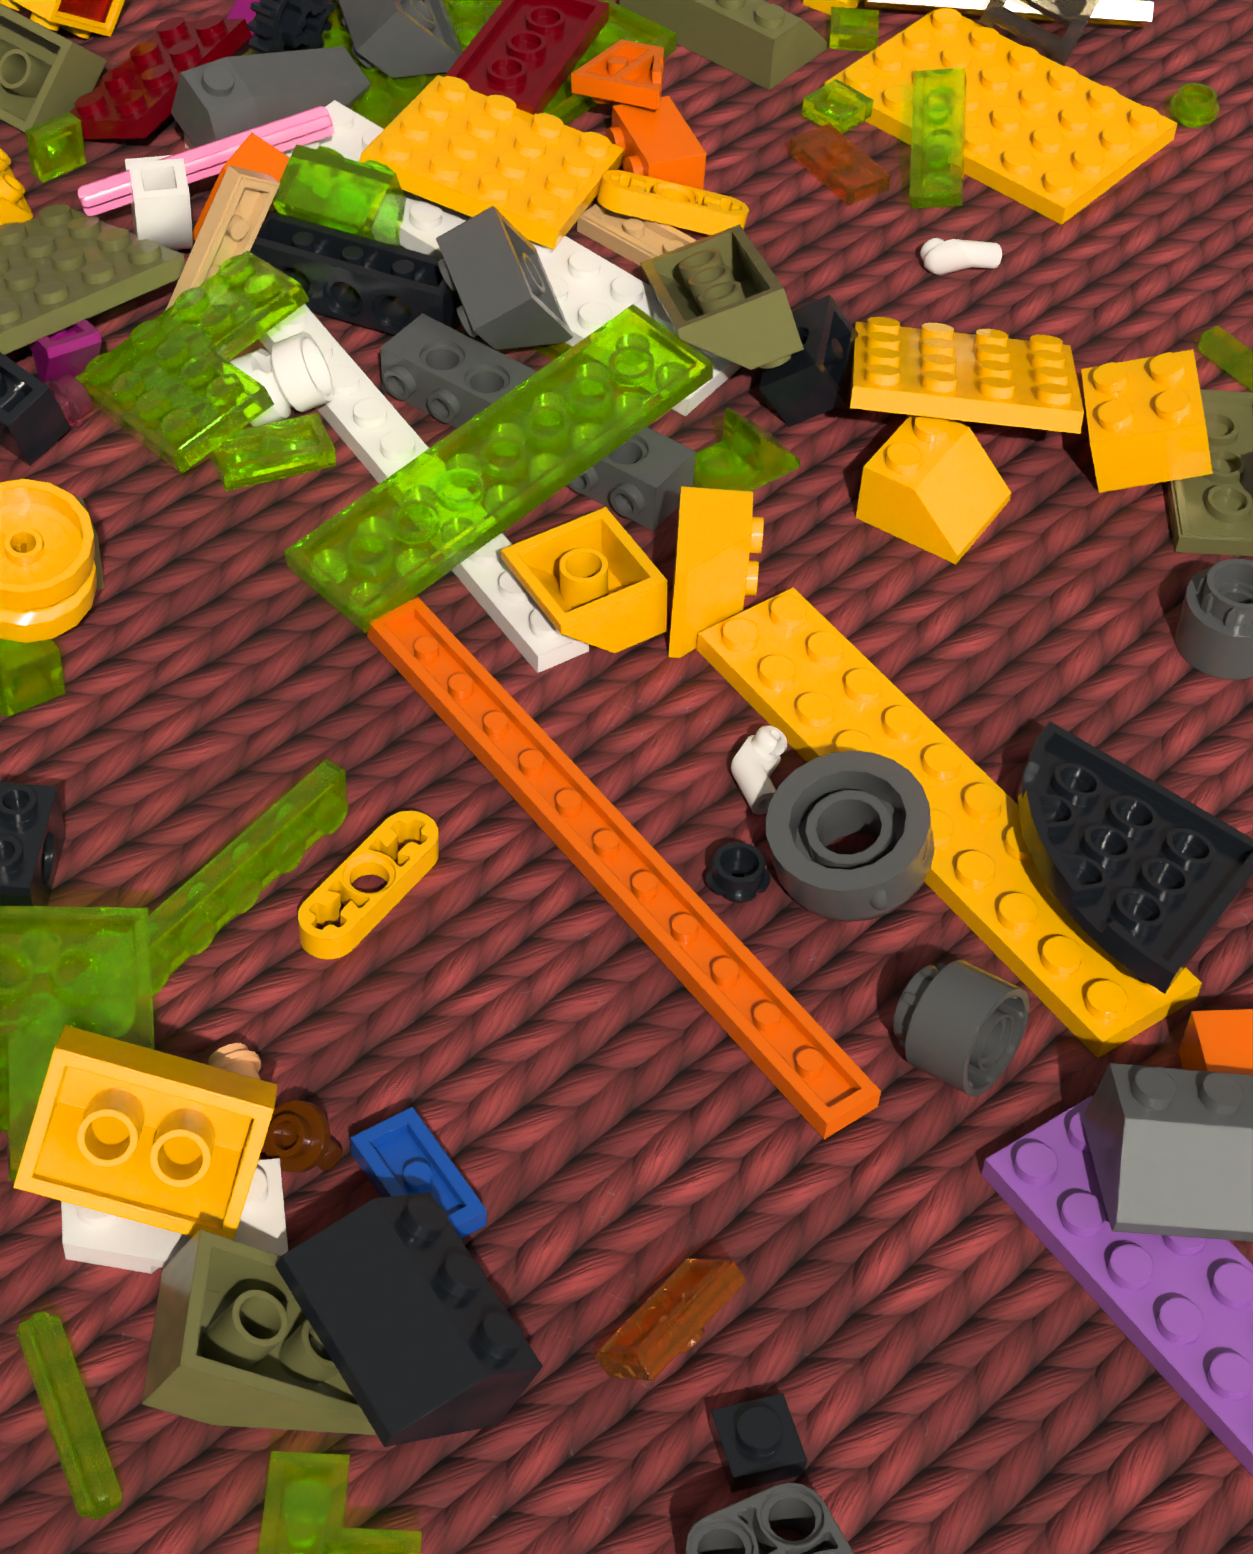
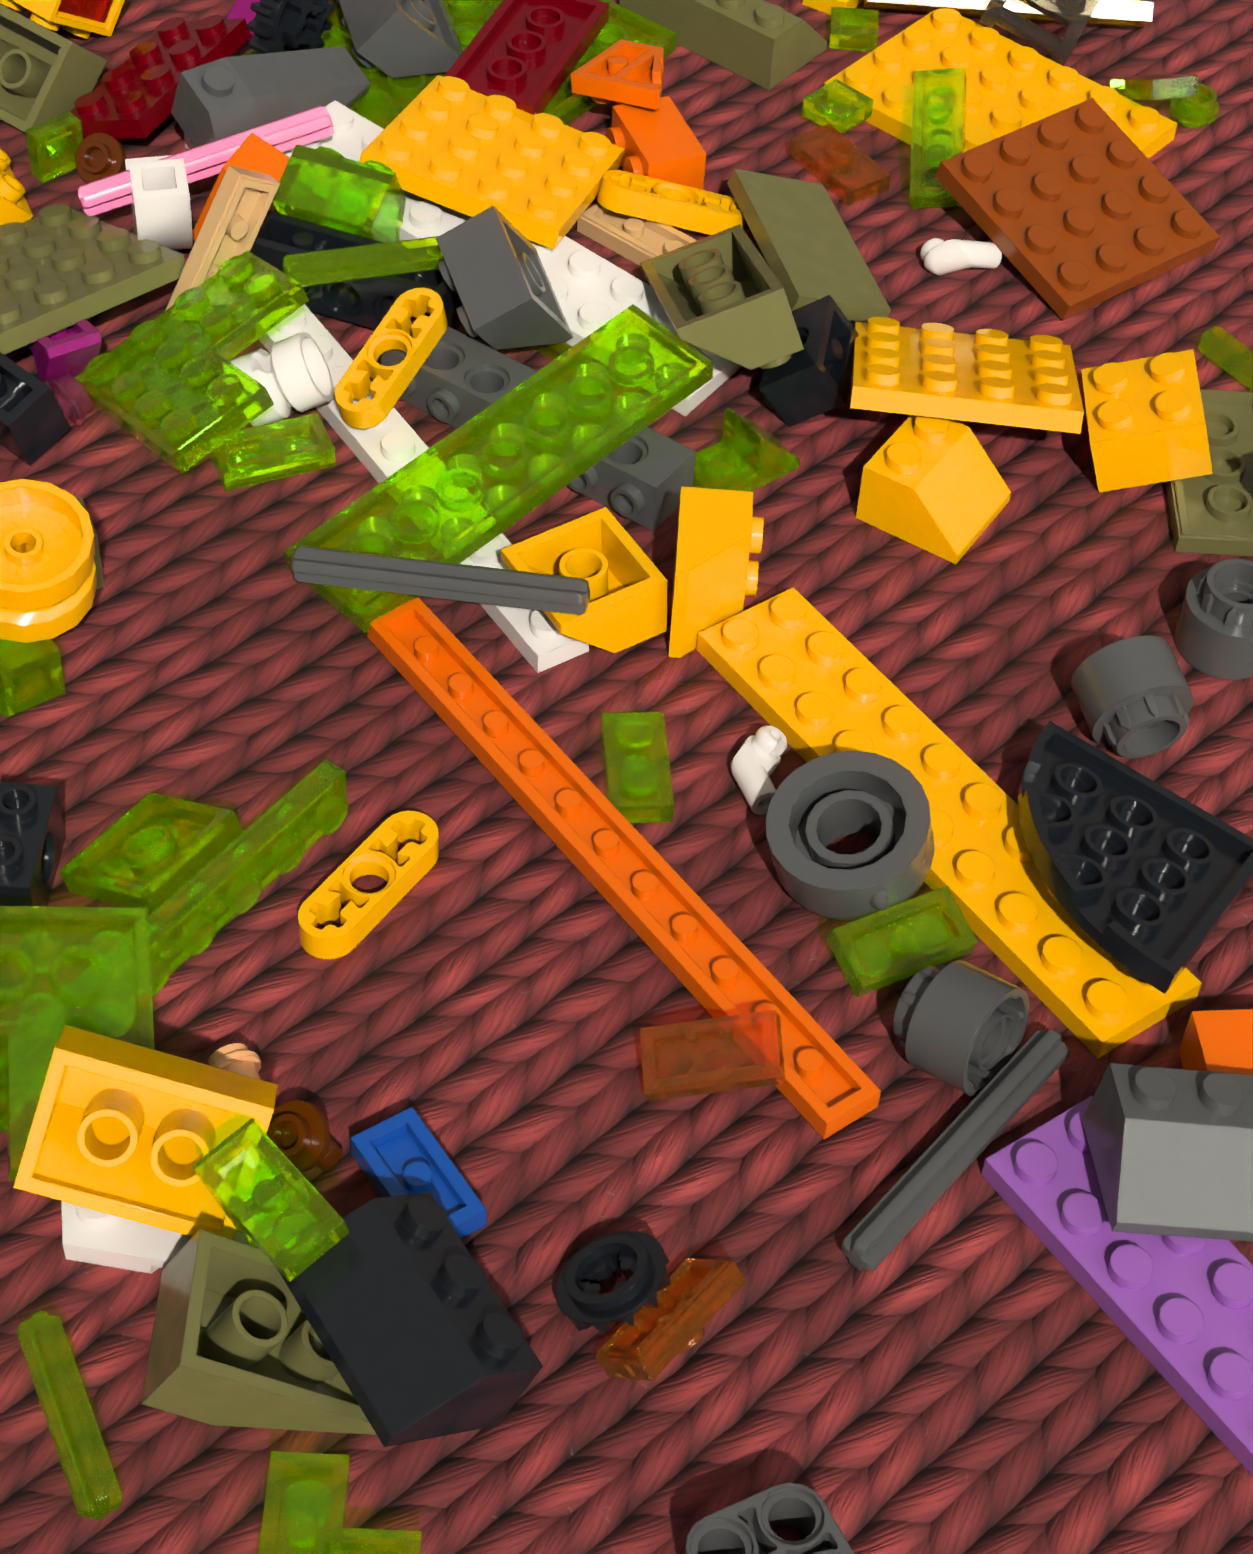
black plate [706,842,770,903] -> none
black plate [709,1393,807,1493] -> none
none -> clear neon green plate [59,792,244,914]
none -> reddish brown plate [75,133,129,183]
none -> clear neon green slope [192,1118,349,1282]
none -> clear neon green axle [283,236,444,288]
none -> dark grey axle [291,546,590,615]
none -> yellow beam [335,288,448,429]
none -> black gear [555,1231,671,1335]
none -> clear neon green plate [601,712,674,823]
none -> clear orange plate [640,1010,786,1101]
none -> olive tile [727,168,891,323]
none -> clear neon green plate [827,886,978,997]
none -> dark grey axle [841,1029,1069,1271]
none -> dark orange plate [935,98,1220,320]
none -> dark grey piece [1071,635,1194,758]
none -> clear neon green tile [1110,74,1198,100]

